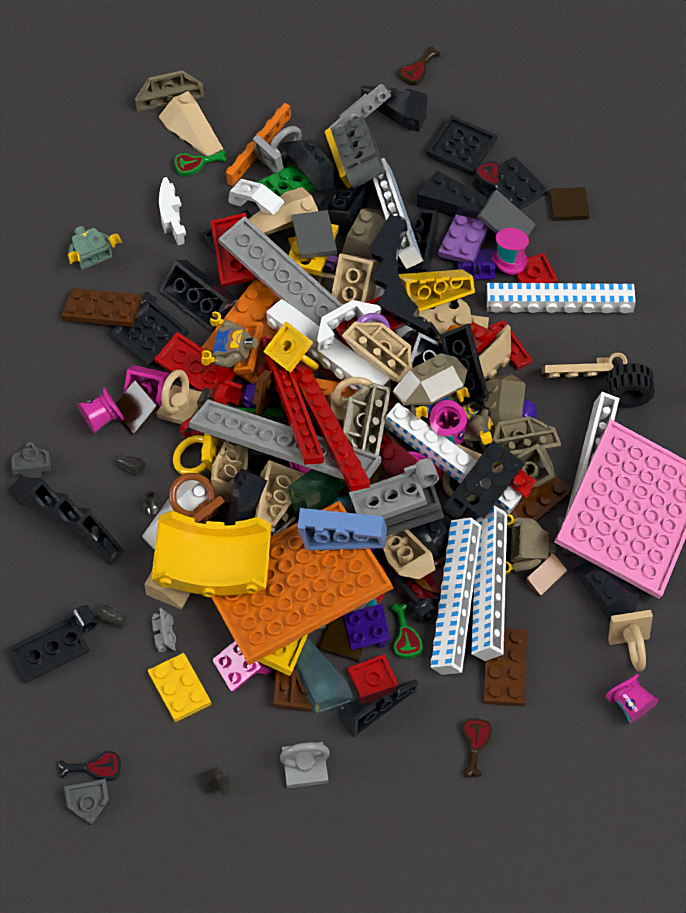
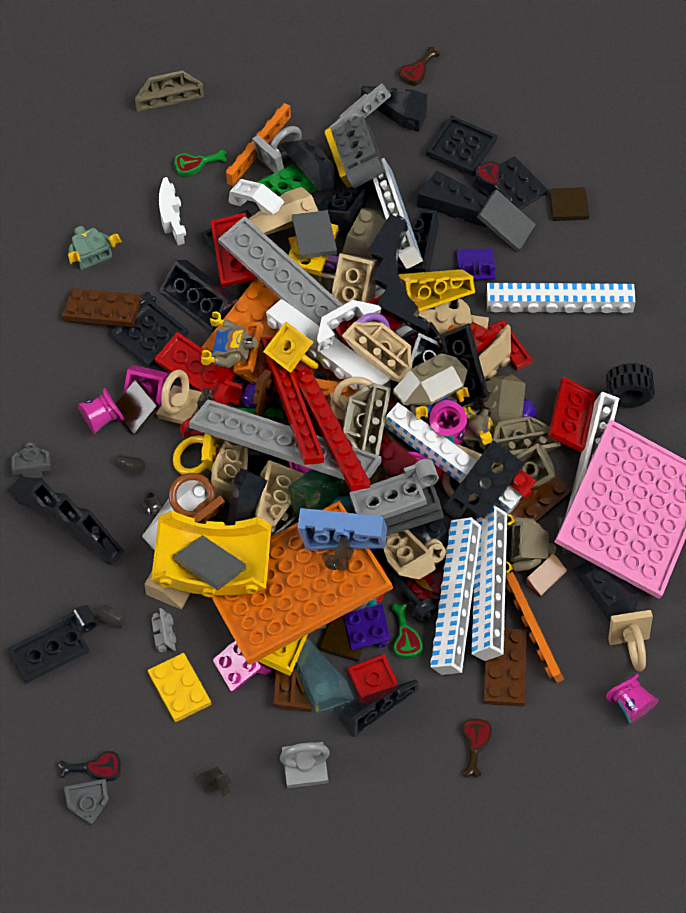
tan wedge [159,91,223,156] -> none
medium lavender plate [438,214,490,265] -> none
dark pink hat [492,228,529,275] -> none
red tile [515,253,558,283] -> none
tan hinge [541,353,627,378] -> none
none -> dark grey tile [174,535,246,590]
none -> clear smoke bracket [322,538,353,571]
none -> tan wheel [424,539,446,563]
none -> orange plate [505,572,564,683]
none -> red plate [548,377,596,452]

